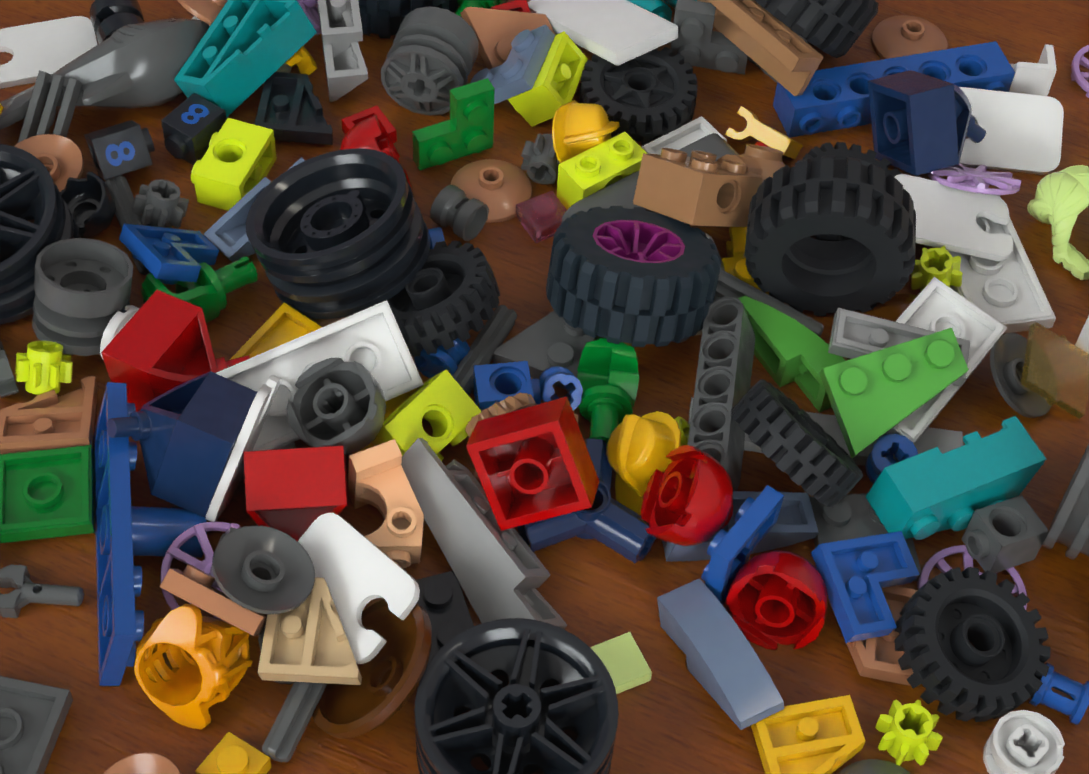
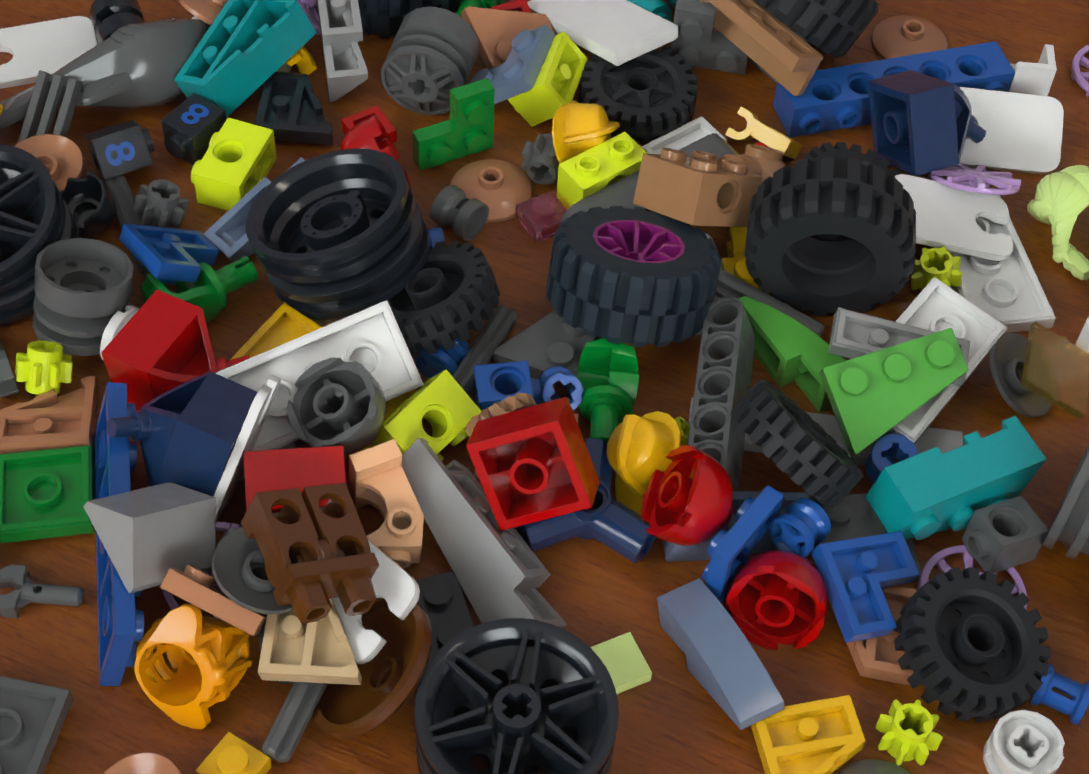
none -> light grey slope [83,482,216,594]
none -> reddish brown hips [241,483,379,624]
none -> blue wheel [769,498,831,558]

